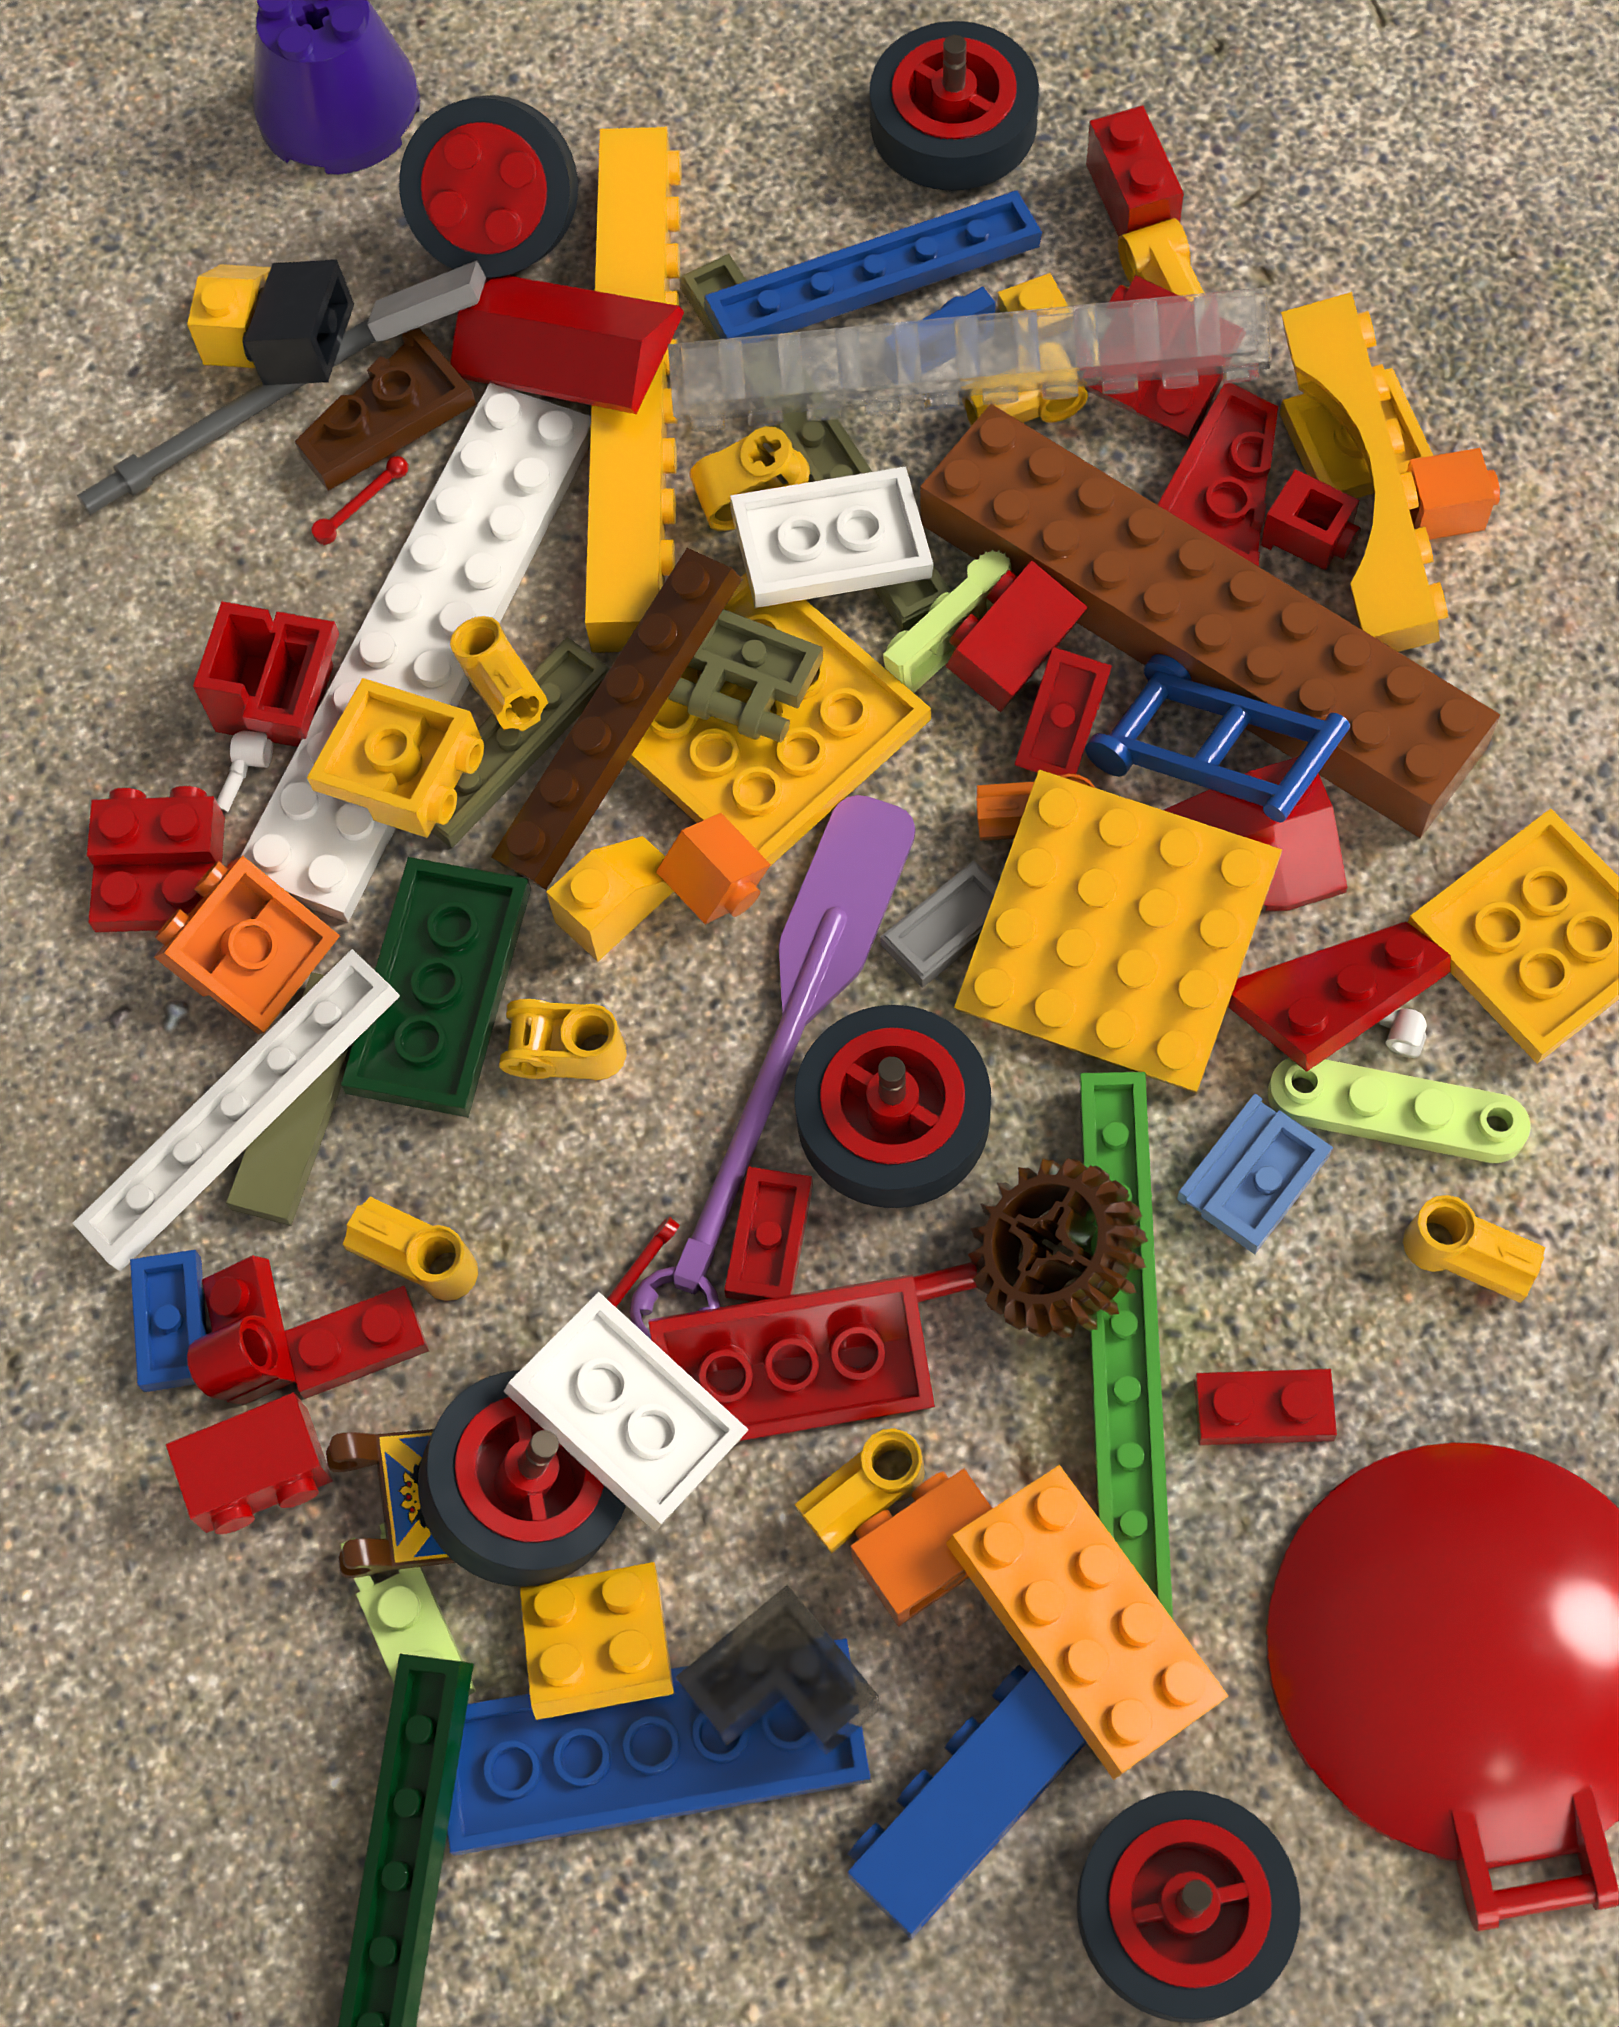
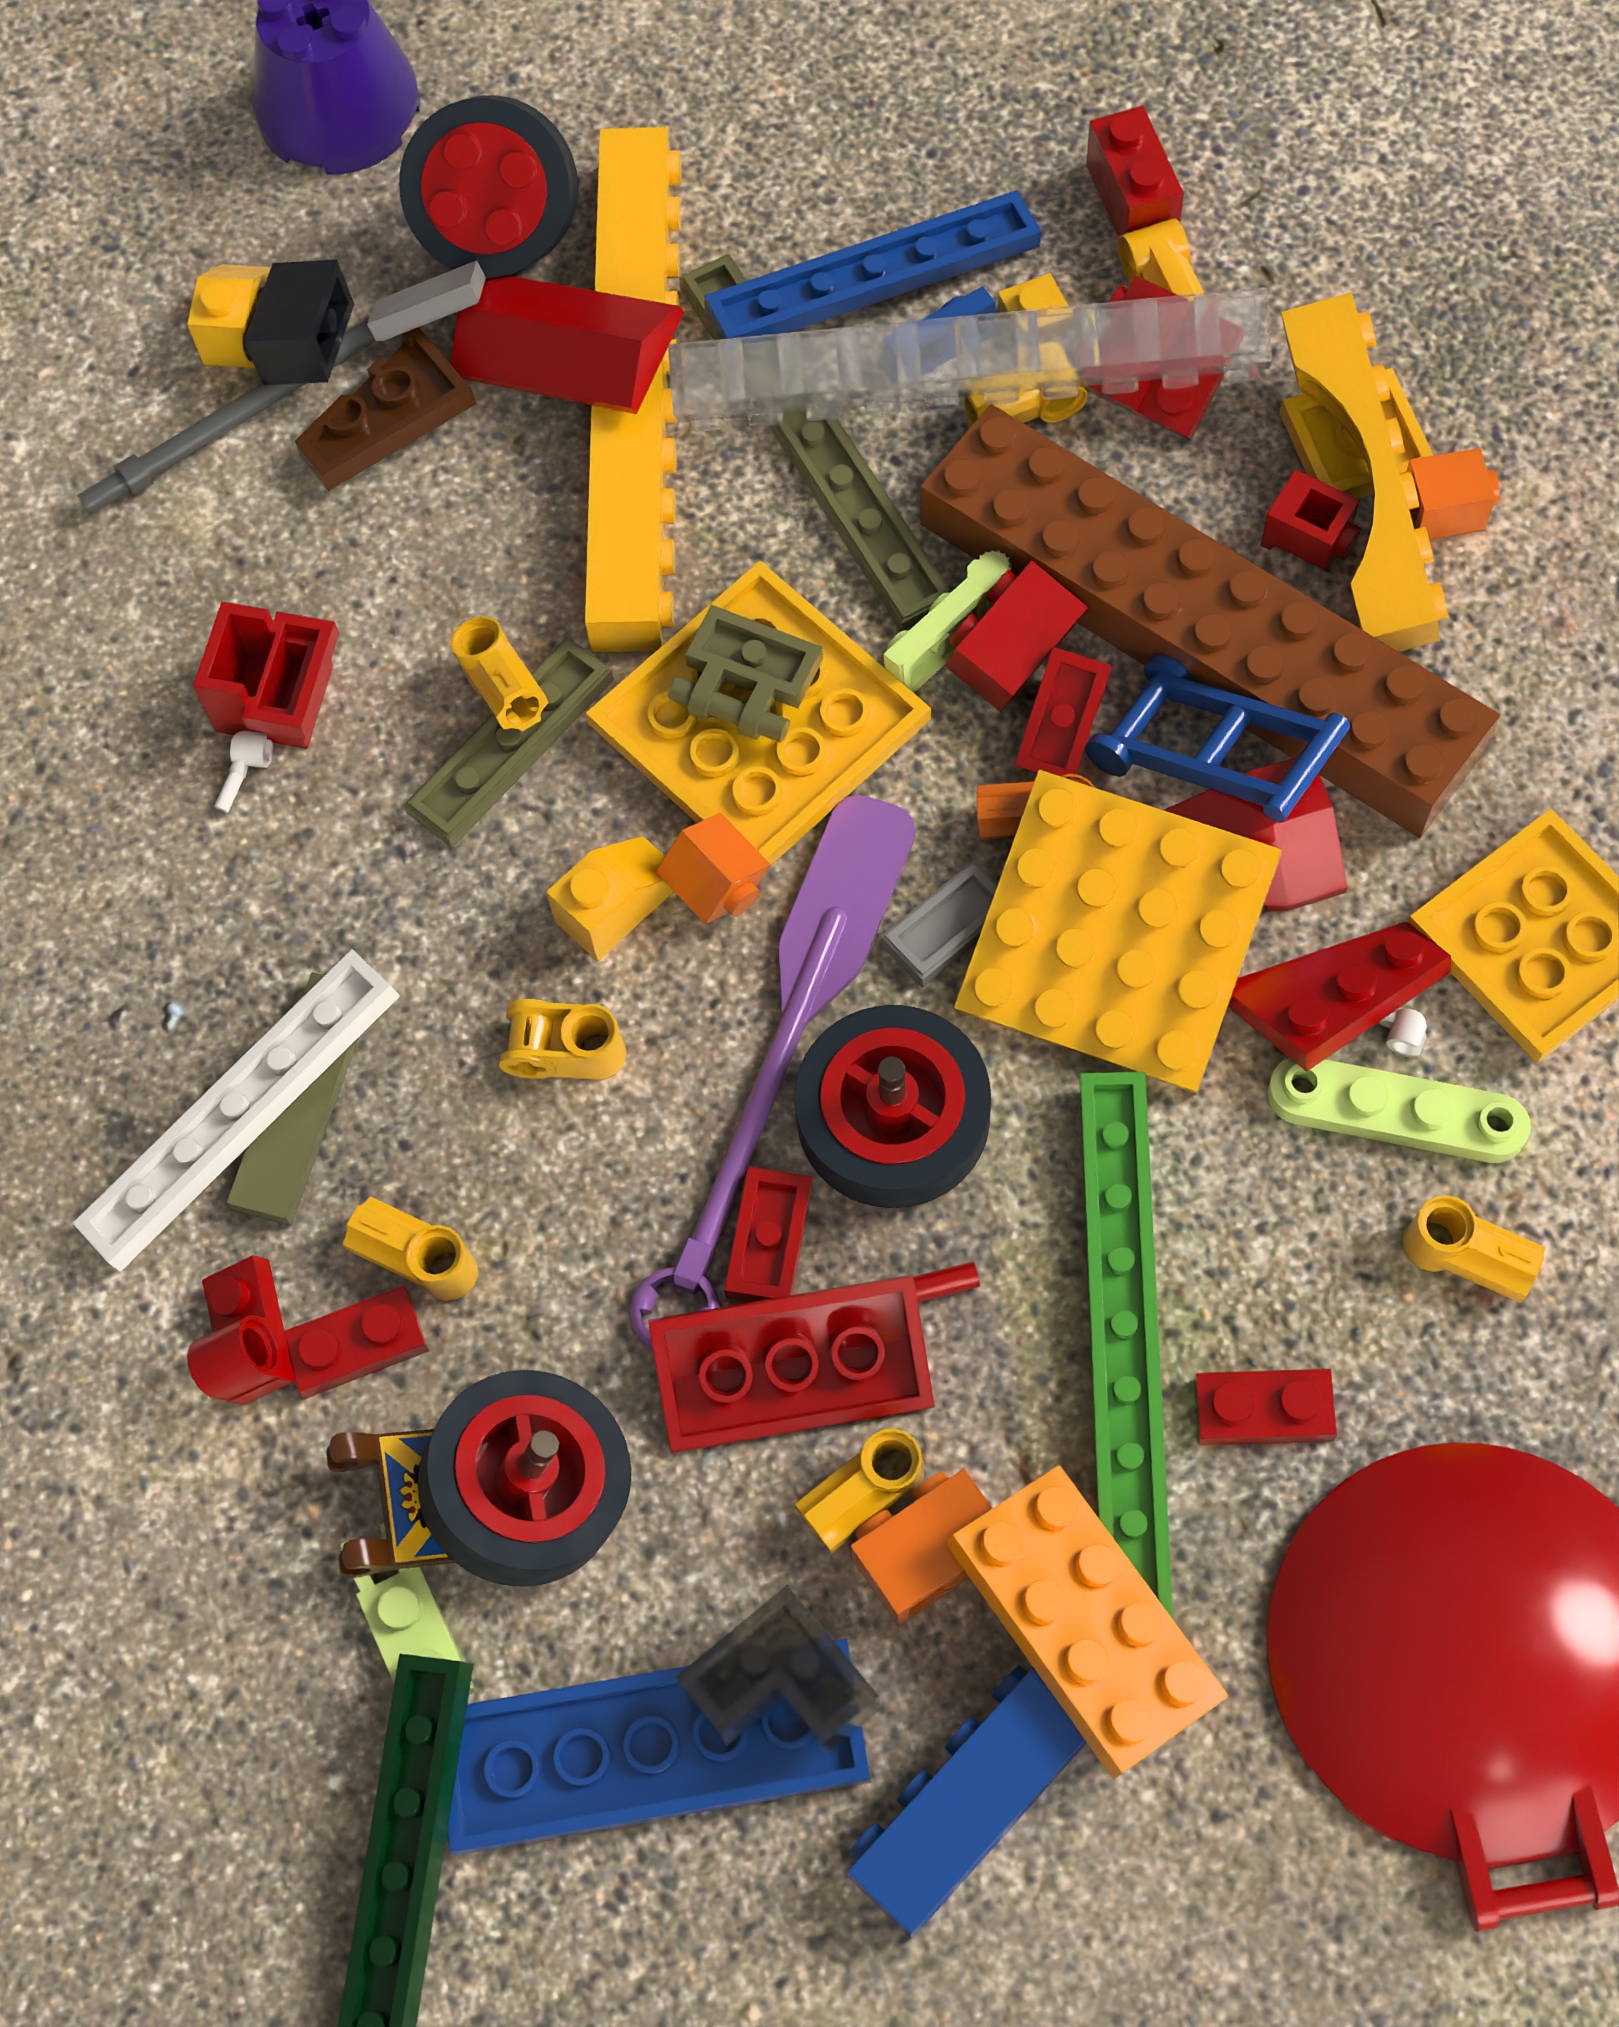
red plate [87,786,225,932] -> none
blue plate [130,1250,207,1392] -> none
orange plate [154,855,340,1035] -> none
red brick [165,1392,333,1535] -> none
white plate [240,382,591,922] -> none
yellow plate [307,678,484,838] -> none
red hinge [311,456,409,545] -> none
dark green plate [341,857,531,1118] -> none
reddish brown plate [491,548,742,890] -> none
white plate [504,1292,748,1532] -> none
yellow plate [520,1562,674,1720] -> none
red hinge [607,1216,680,1307] -> none
yellow piece [689,426,810,531] -> none
white plate [730,466,933,608] -> none
wheel [869,21,1039,191] -> none
reddish brown gear [967,1158,1148,1338] -> none
wheel [1077,1790,1301,2023] -> none
red wing [1157,380,1278,567] -> none
medium blue plate [1177,1093,1333,1255] -> none

